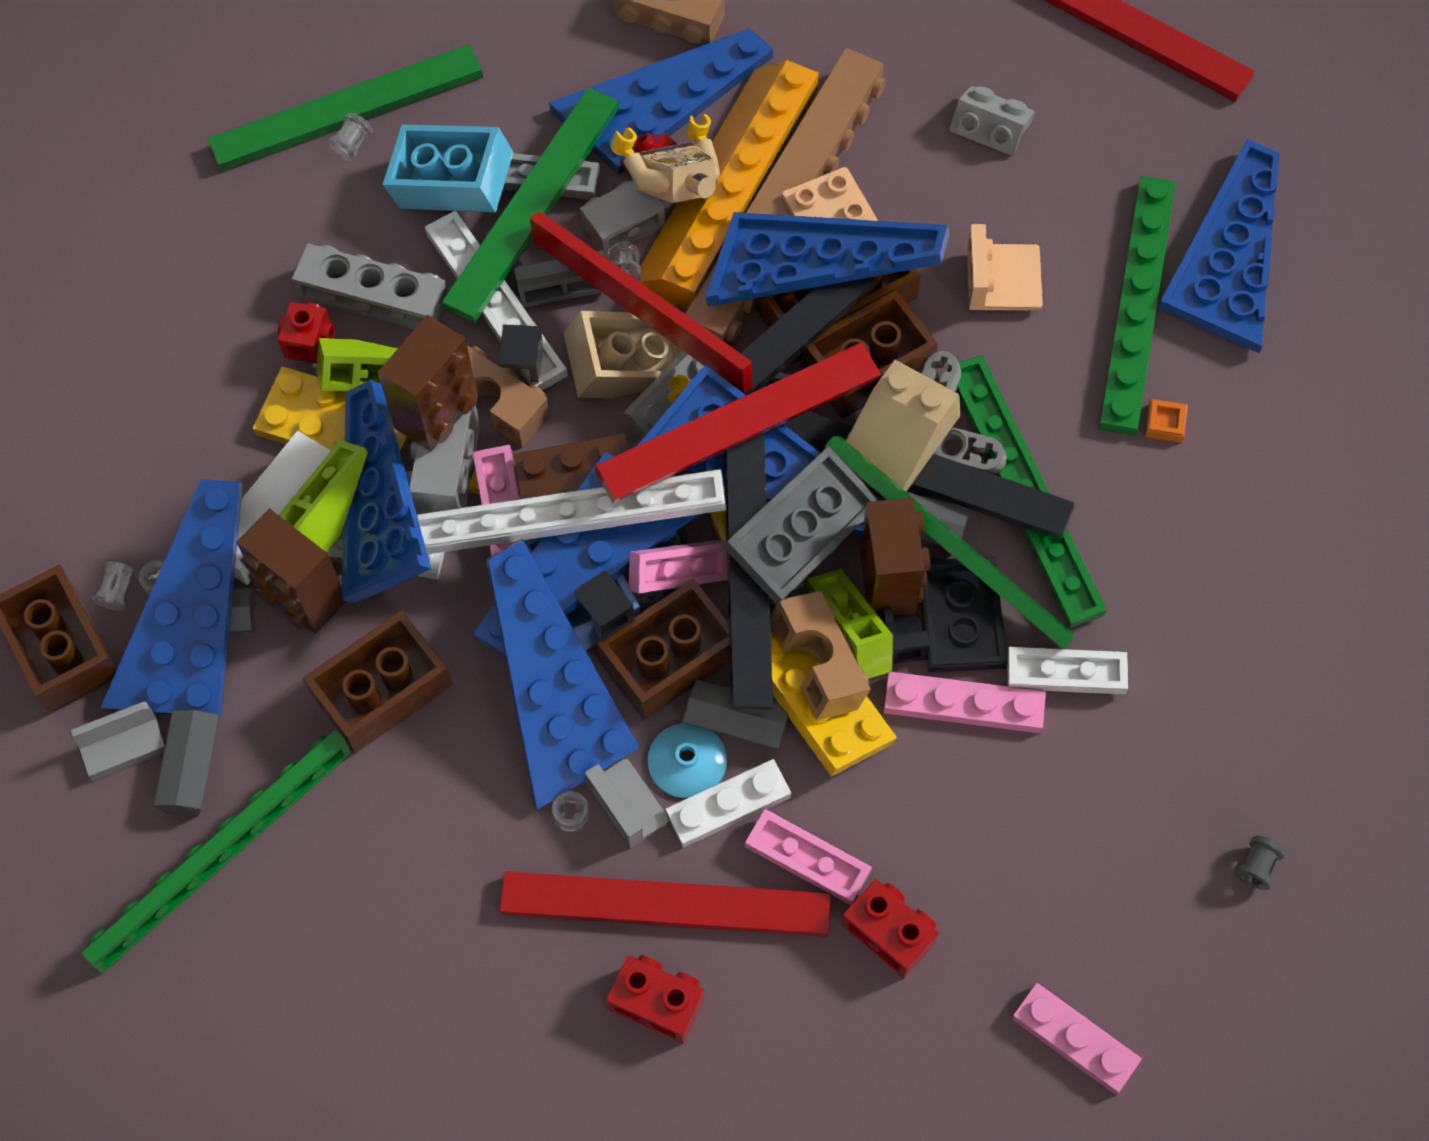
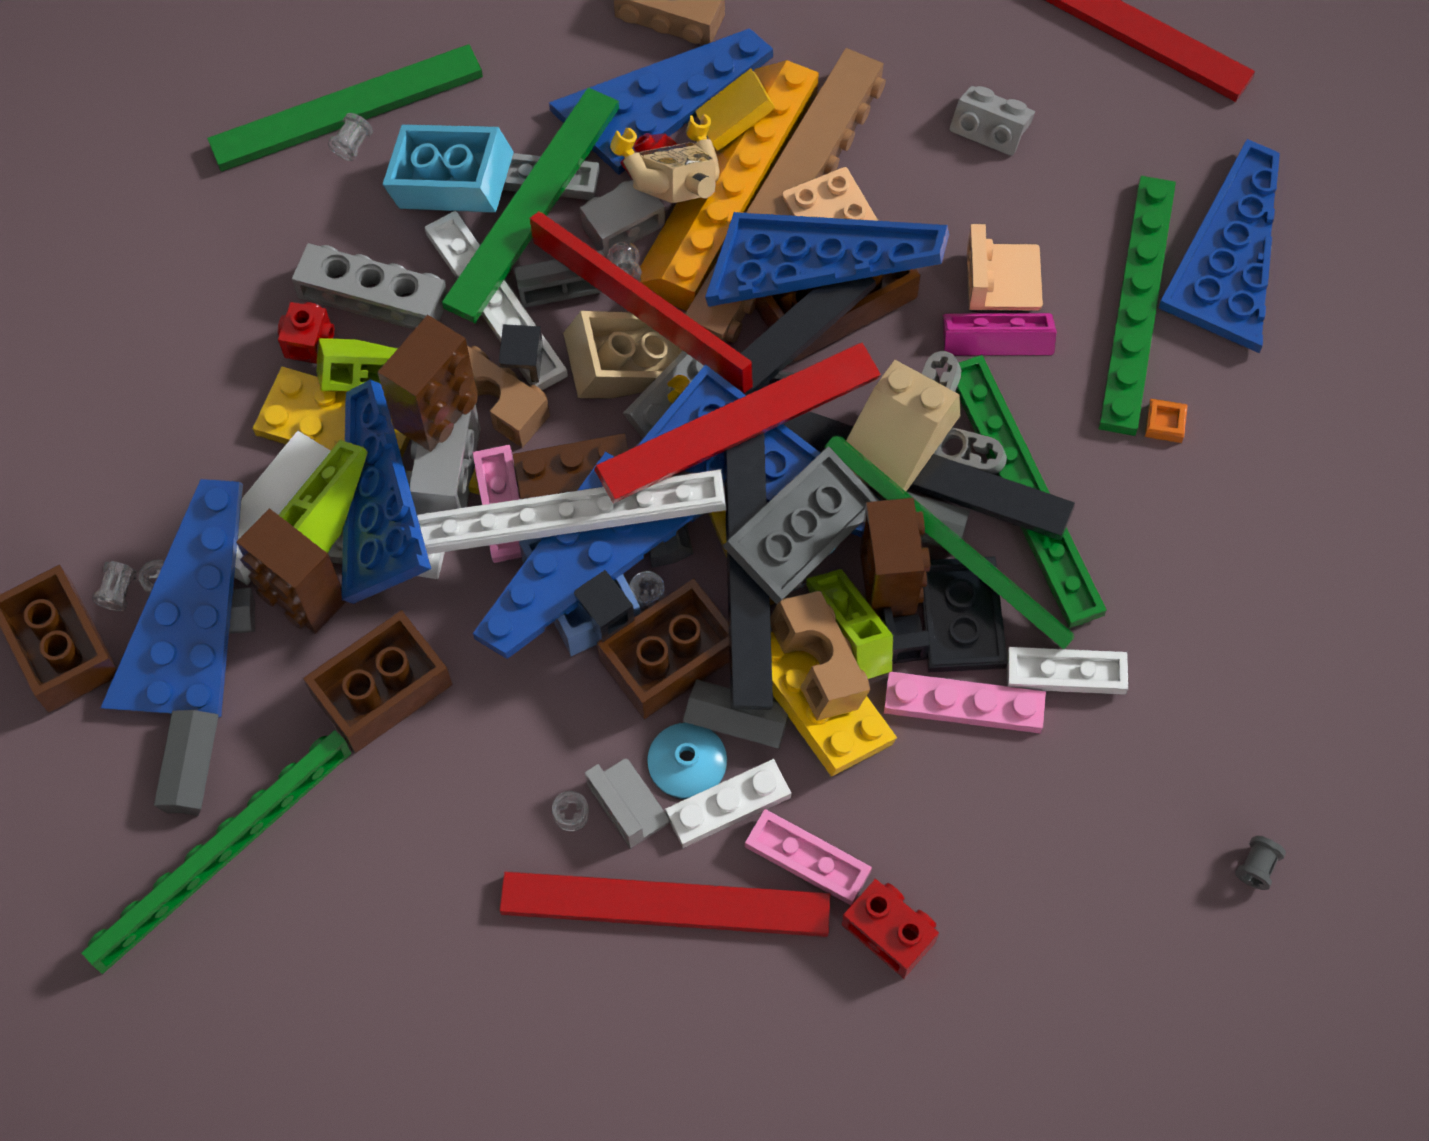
light grey panel [69,702,166,781] -> none
blue wing [486,540,640,810] -> none
red brick [606,955,704,1044] -> none
bright pink plate [629,540,727,593] -> none
reddish brown brick [801,290,938,419] -> none
bright pink plate [1012,983,1142,1095] -> none
none -> yellow tile [695,68,775,151]
none -> dark pink slope [943,313,1057,356]

